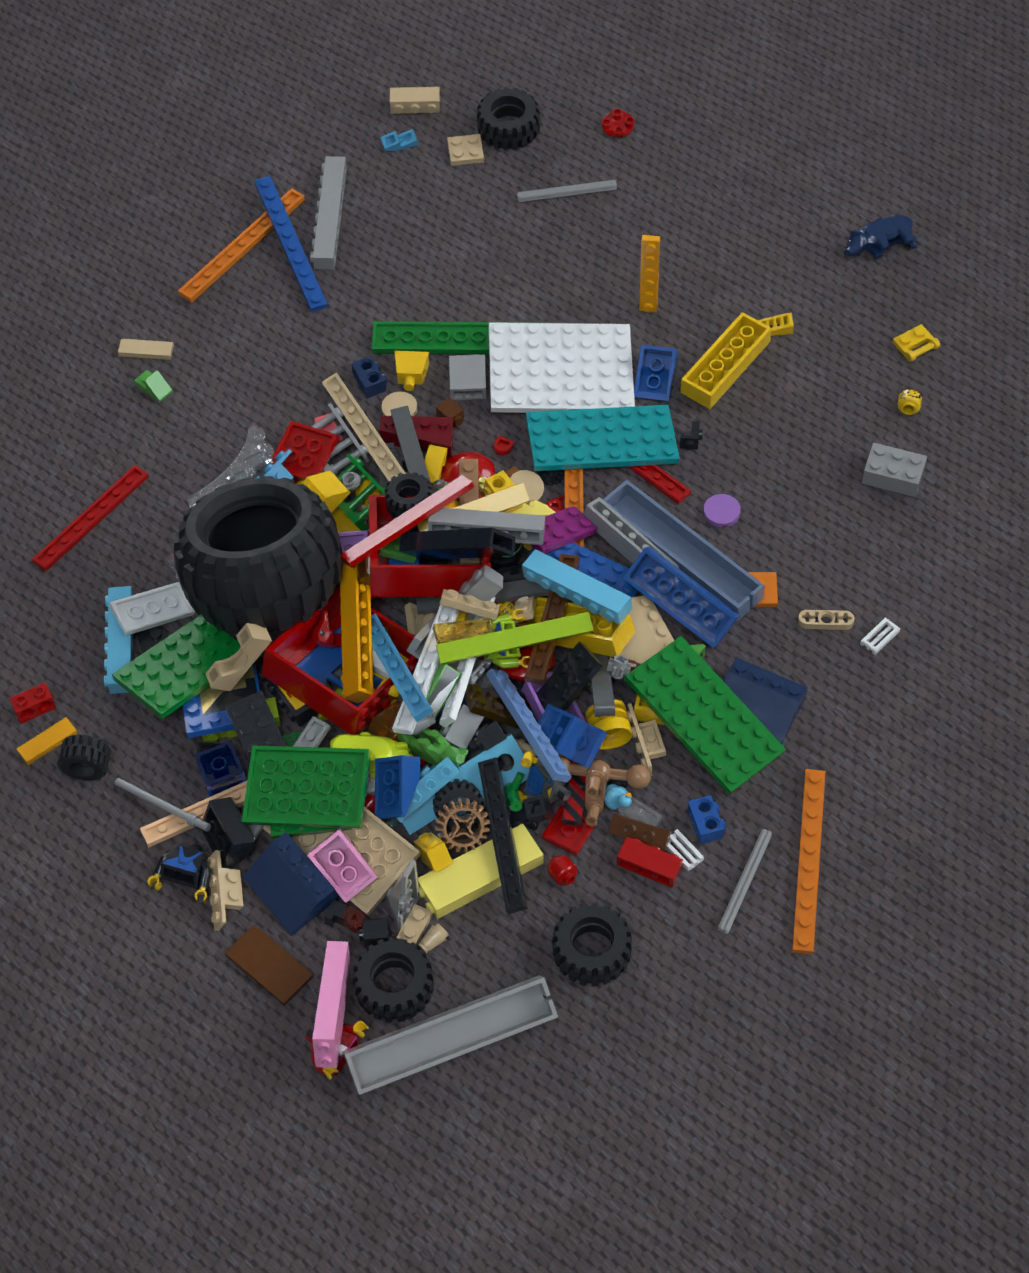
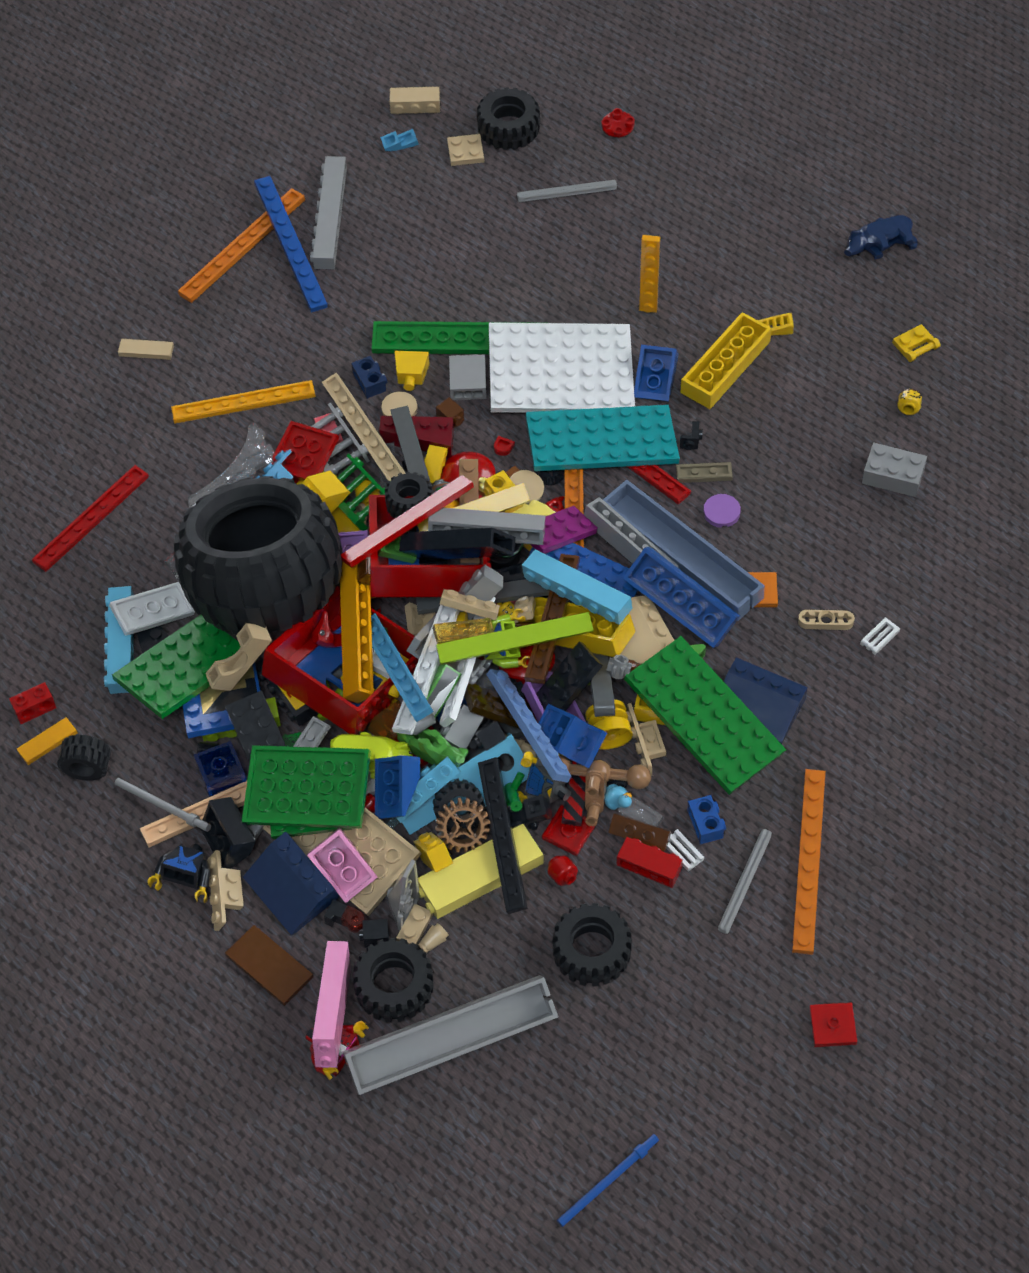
bright green slope [134,370,173,402] -> none
light grey plate [343,472,361,490] -> none
none -> light orange tile [171,380,315,424]
none -> blue bar [557,1134,659,1227]
none -> dark tan tile [676,462,732,483]
none -> red plate [809,1003,857,1047]

